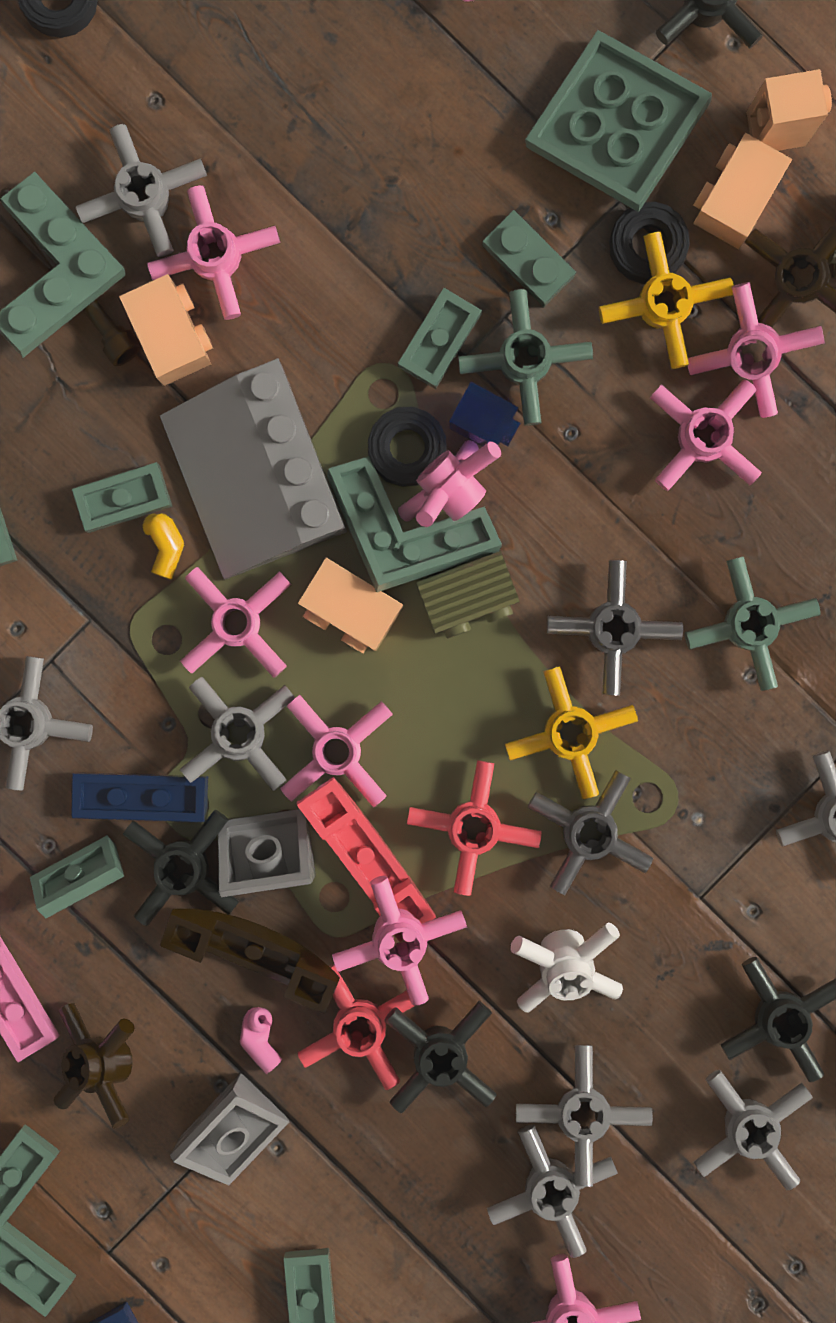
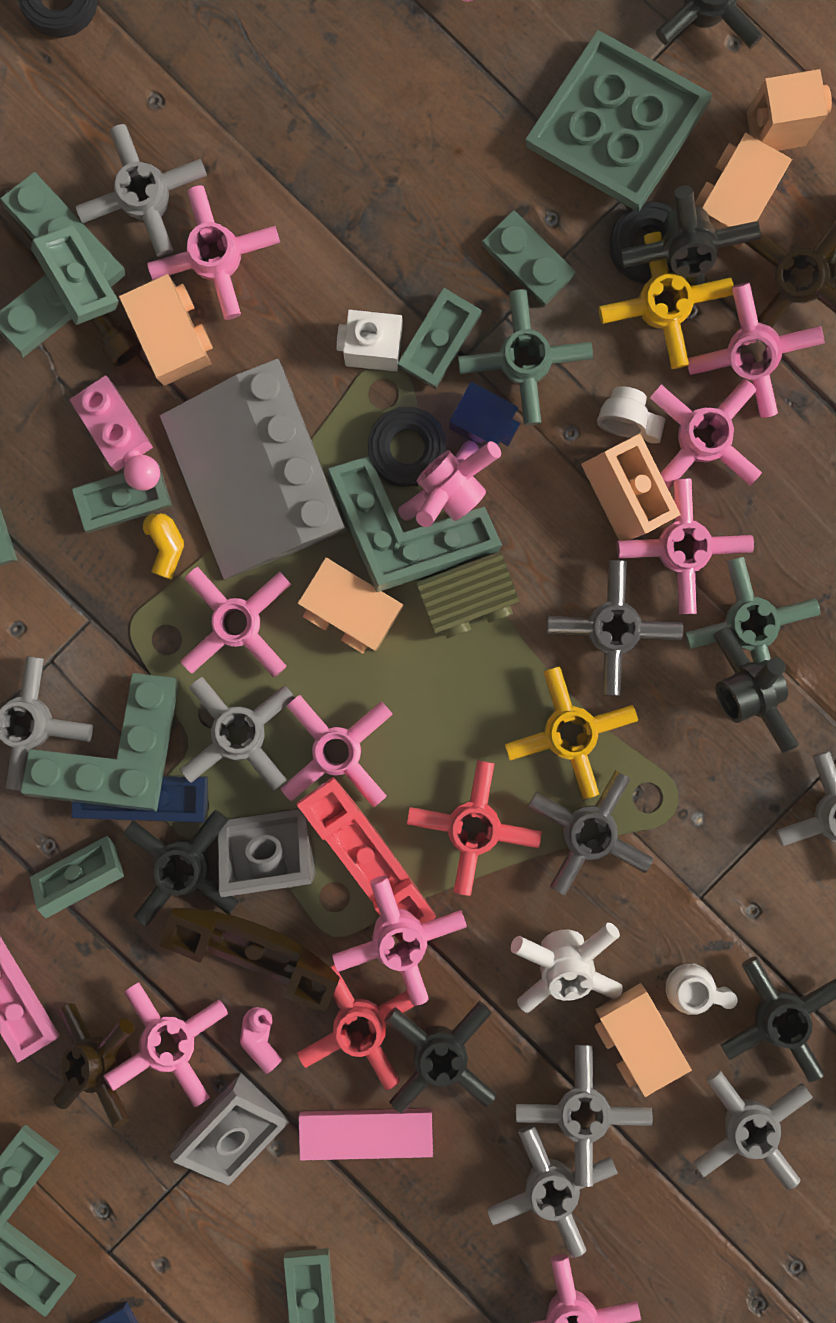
none -> sand green plate [21,673,179,812]
none -> sand green plate [31,225,119,325]
none -> bright pink plate [69,375,160,491]
none -> bright pink bar [103,982,228,1107]
none -> bright pink tile [299,1108,433,1160]
none -> white brick [337,310,403,372]
none -> light nougat brick [581,434,681,541]
none -> light nougat brick [594,983,692,1097]
none -> white piece [597,386,666,443]
none -> bright pink bar [617,479,754,614]
none -> pearl dark grey bar [621,185,761,286]
none -> white piece [665,963,737,1015]
none -> pearl dark grey bar [713,627,799,754]

